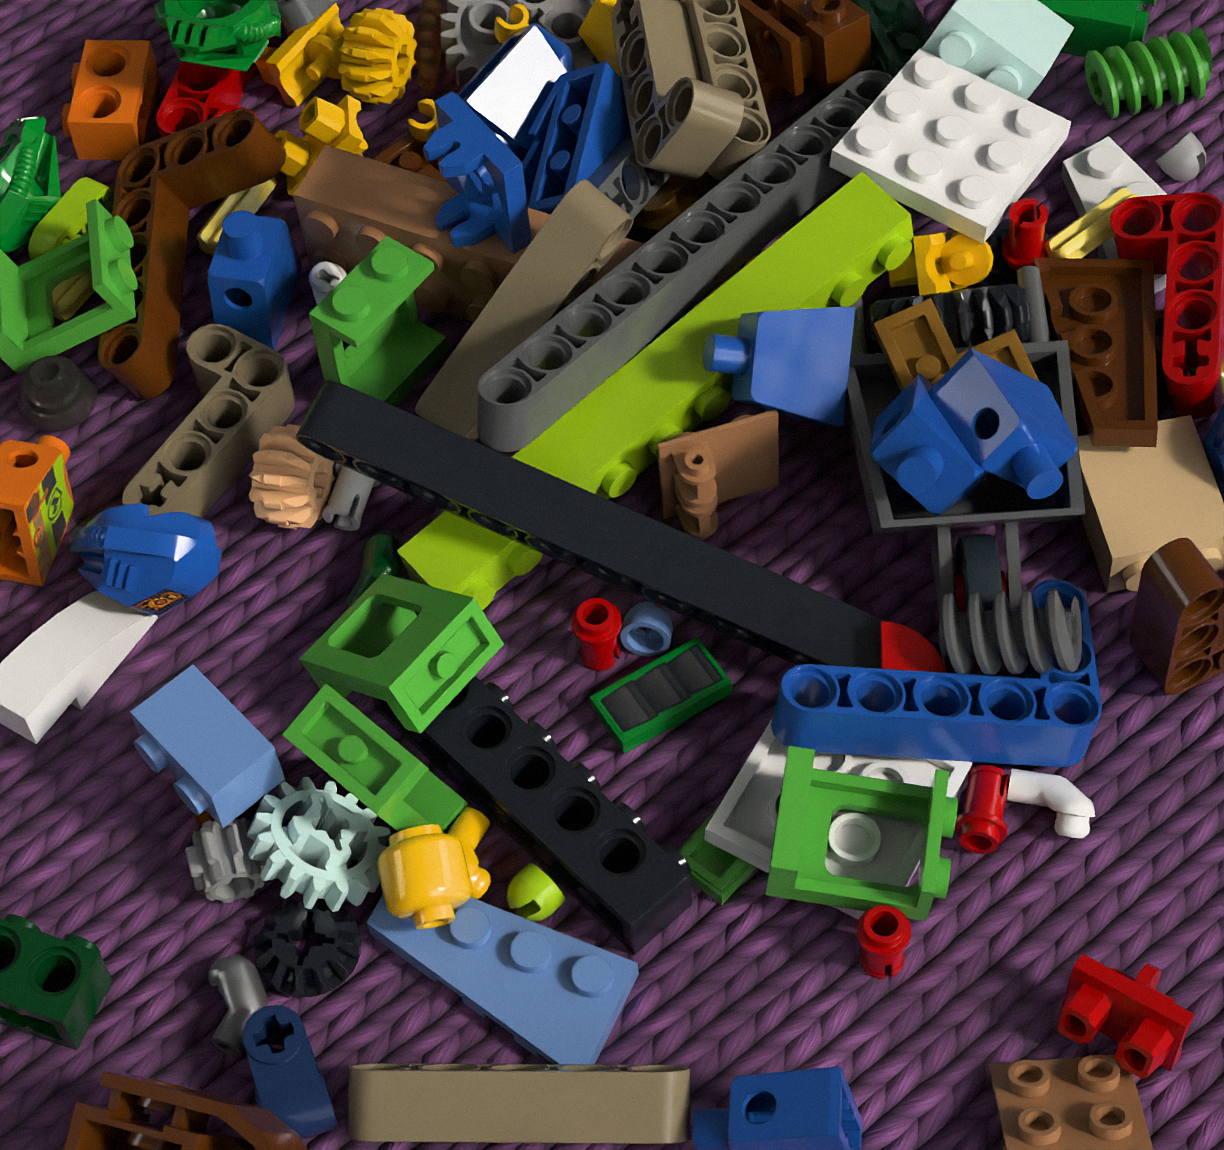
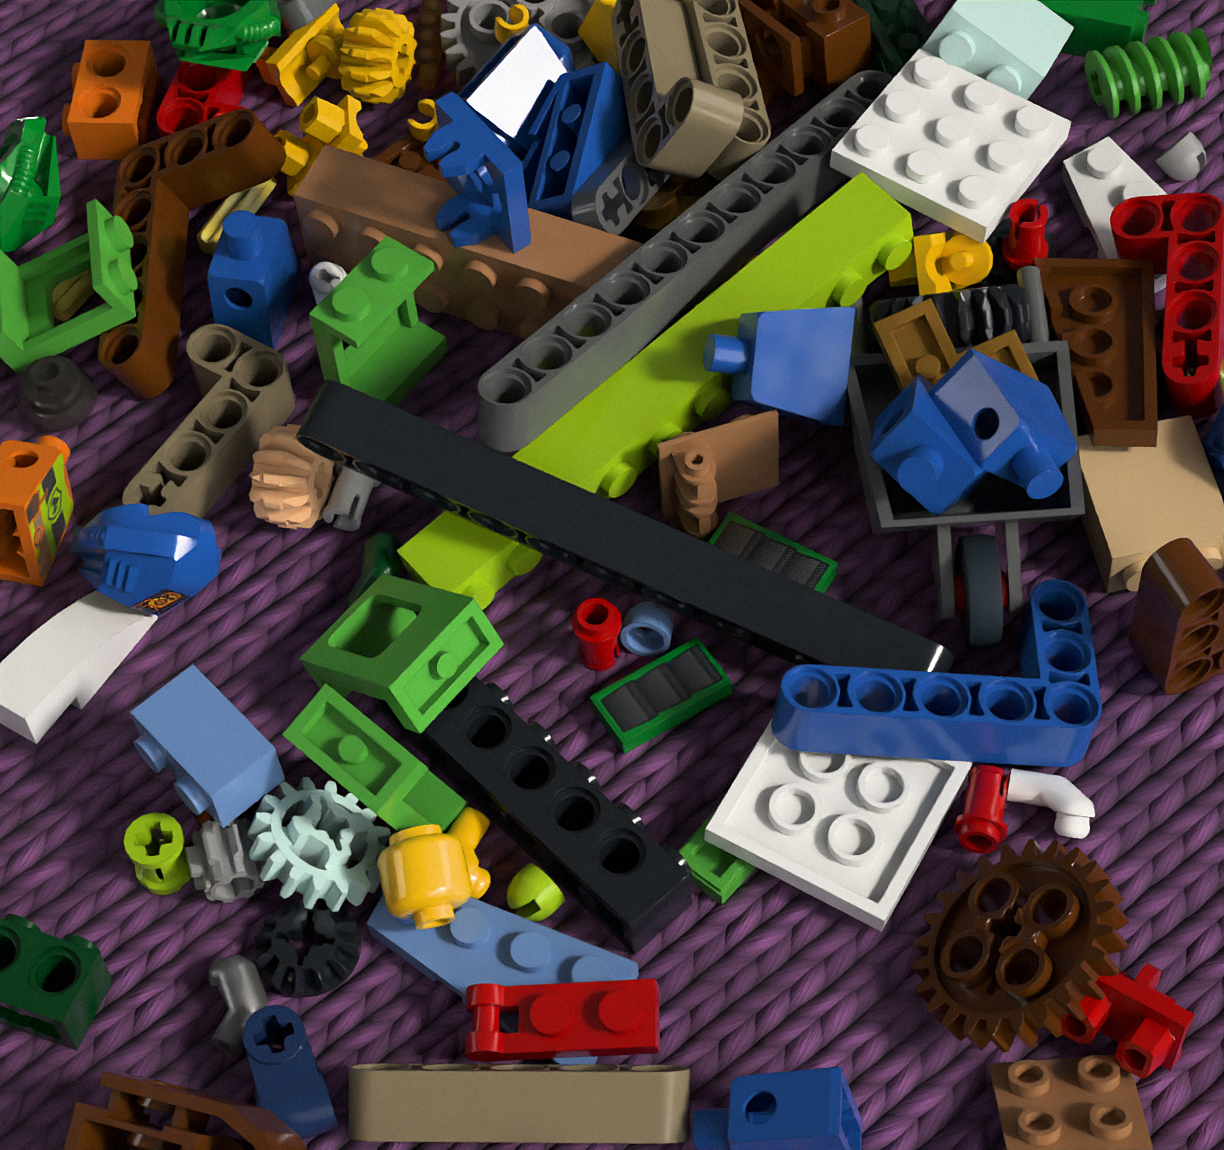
lime beam [28,177,115,260] -> none
dark tan beam [415,179,634,441] -> none
bright green window [765,746,958,921] -> none
red pin [856,905,911,979] -> none
red tile [879,621,947,673] -> none
dark grey piece [939,589,1082,675] -> none
light yellow axle [1044,188,1138,259] -> none
none -> lime bush [124,812,192,895]
none -> red plate [465,978,660,1062]
none -> tile [708,512,838,594]
none -> reddish brown gear [912,839,1129,1052]

